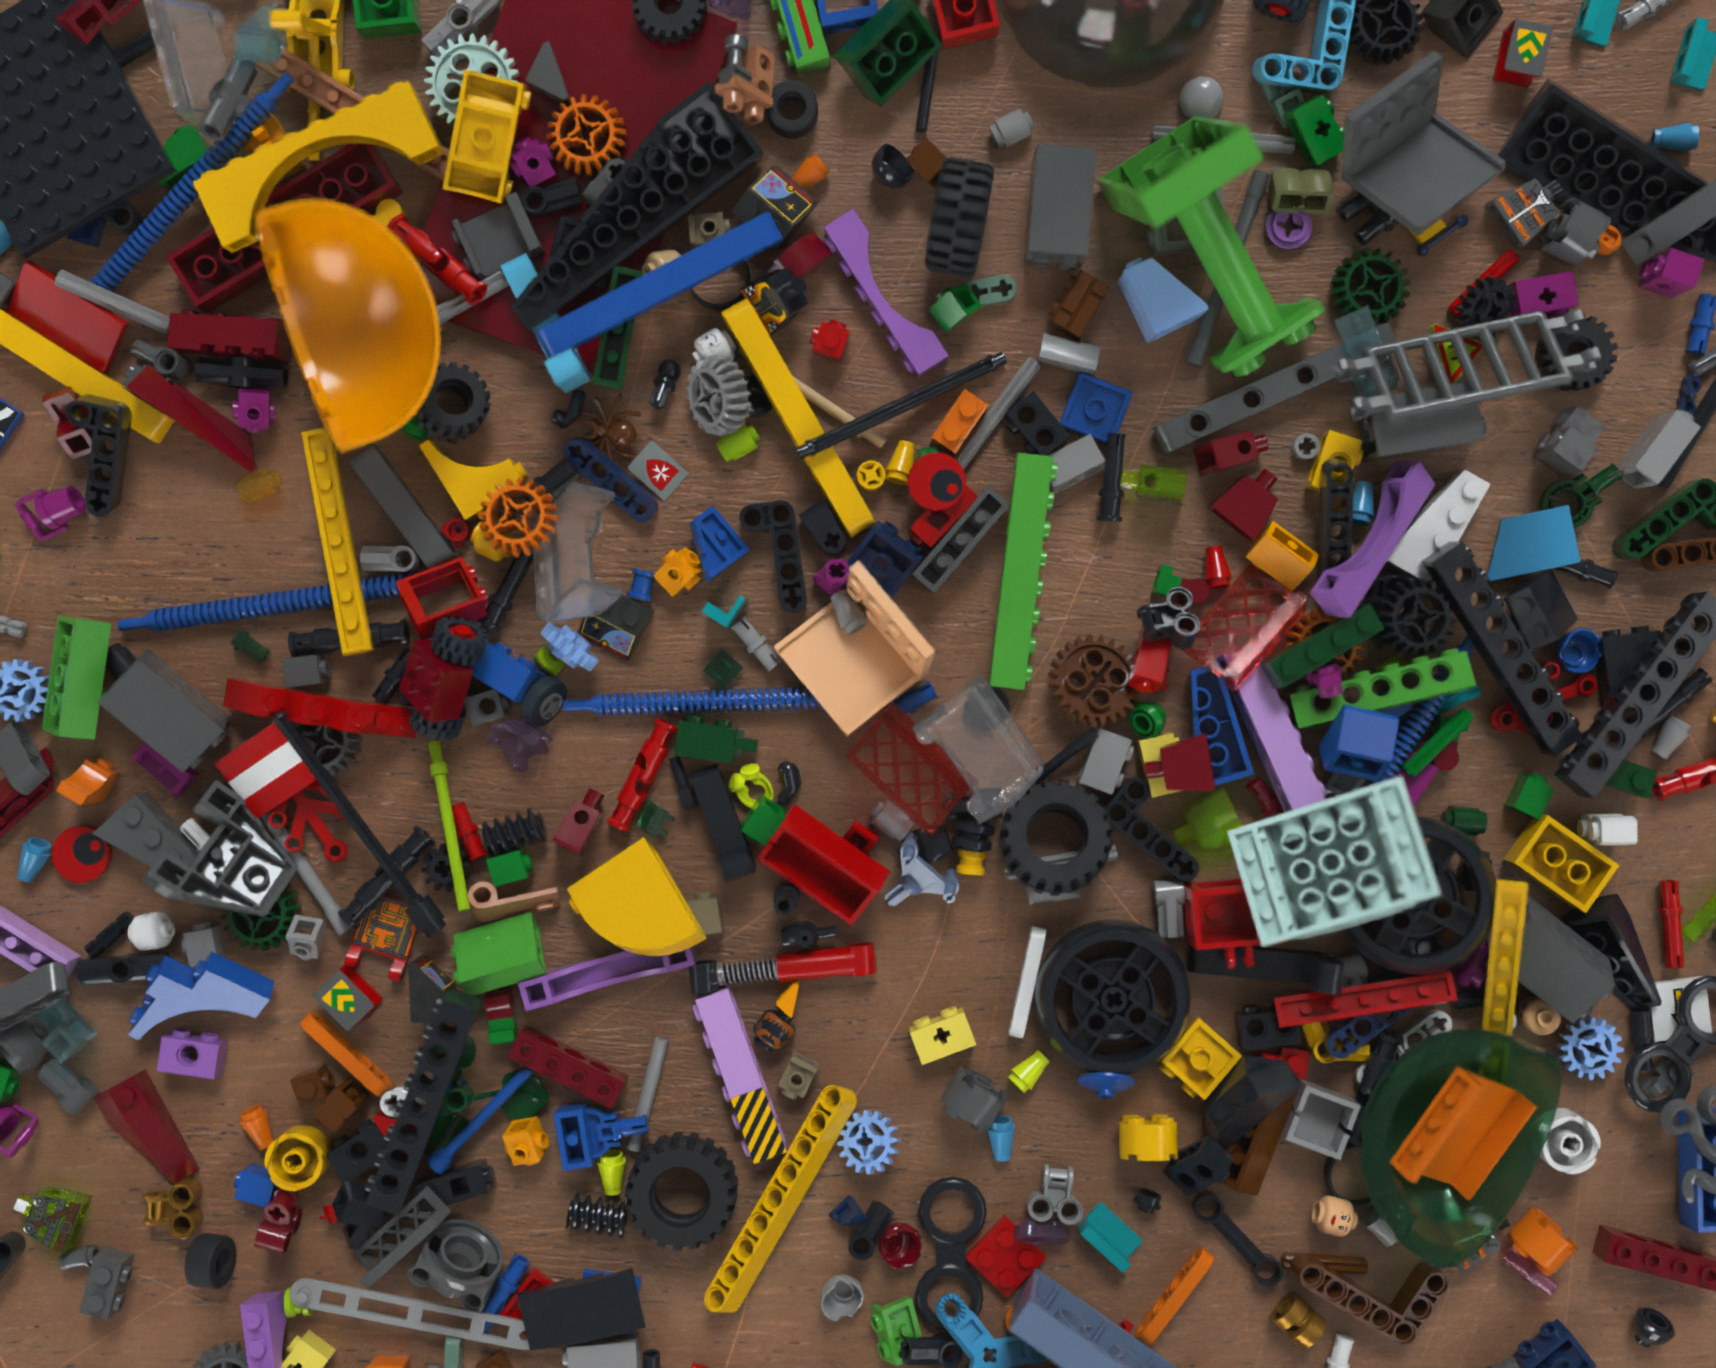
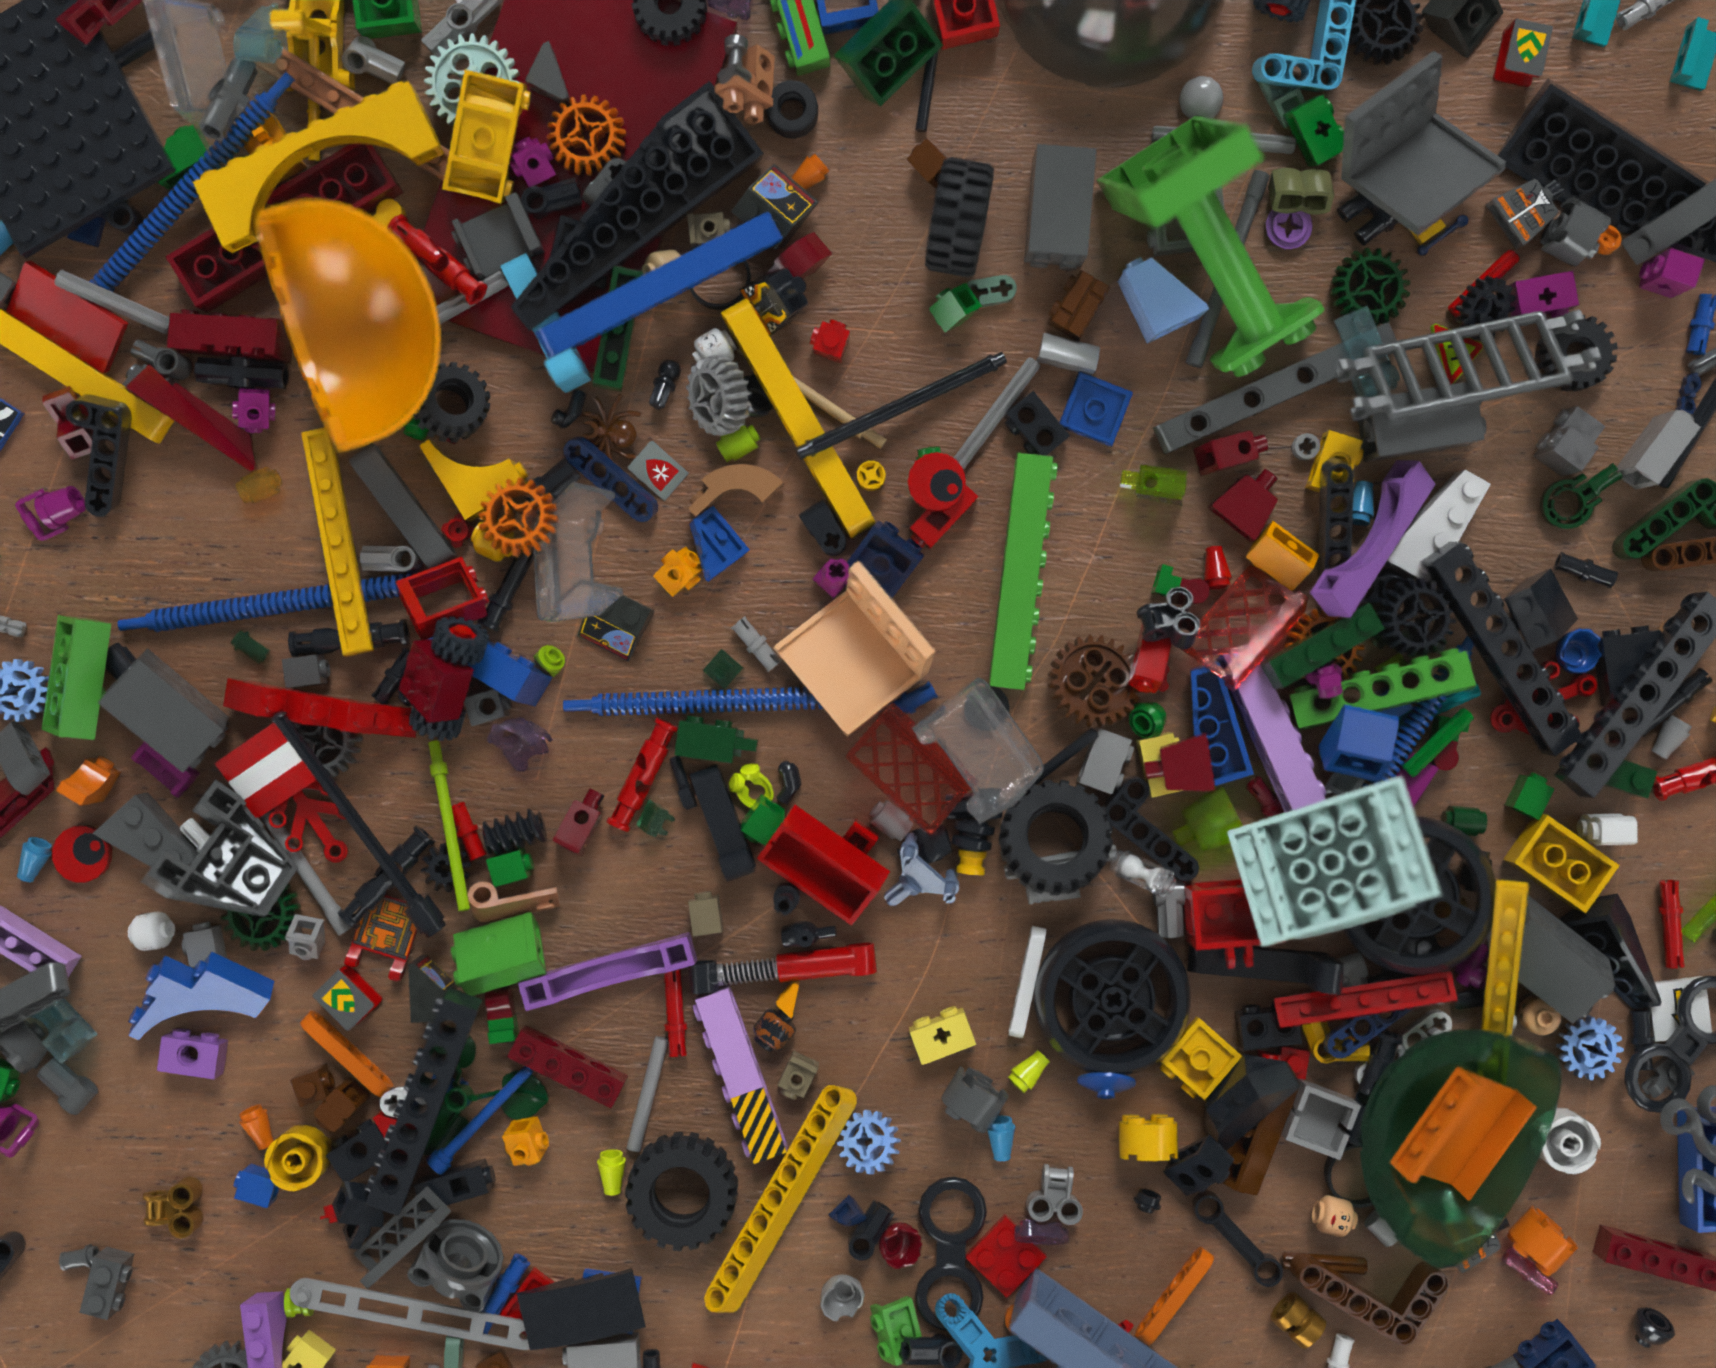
torso [14,1187,93,1255] -> none
black piece [76,952,171,985] -> none
black axle [84,911,135,958] -> none
dark red wedge [94,1069,200,1184] -> none
black tyre [184,1233,237,1289] -> none
dark red piece [254,1187,303,1254] -> none
black wheel [521,676,567,727] -> none
light blue gear [540,622,599,671] -> none
blue brick [553,1101,649,1171] -> none
black piece [565,1192,628,1239] -> none
yellow brick [567,837,707,956] -> none
blue bush [626,568,655,602] -> none
teal panel [701,595,749,628] -> none
black beam [739,500,807,614] -> none
medium lavender arch [822,209,949,379] -> none
light grey cone [830,590,868,635] -> none
black hair [871,143,915,189] -> none
yellow cone [885,440,915,486] -> none
dark grey brick [911,485,1010,594] -> none
orange brick [930,389,988,456] -> none
light grey brick [989,108,1034,148] -> none
light grey hinge [1048,434,1105,495] -> none
teal panel [1077,1202,1142,1273] -> none
black pin [1096,433,1126,522] -> none
dark azure slope [1486,505,1581,581] -> none
dark azure cone [1651,122,1699,152] -> none
none -> light grey piece [342,36,406,85]
none -> red pin [664,969,687,1057]
none -> medium nougat arch [688,464,784,517]
none -> clear piece [1110,850,1176,898]

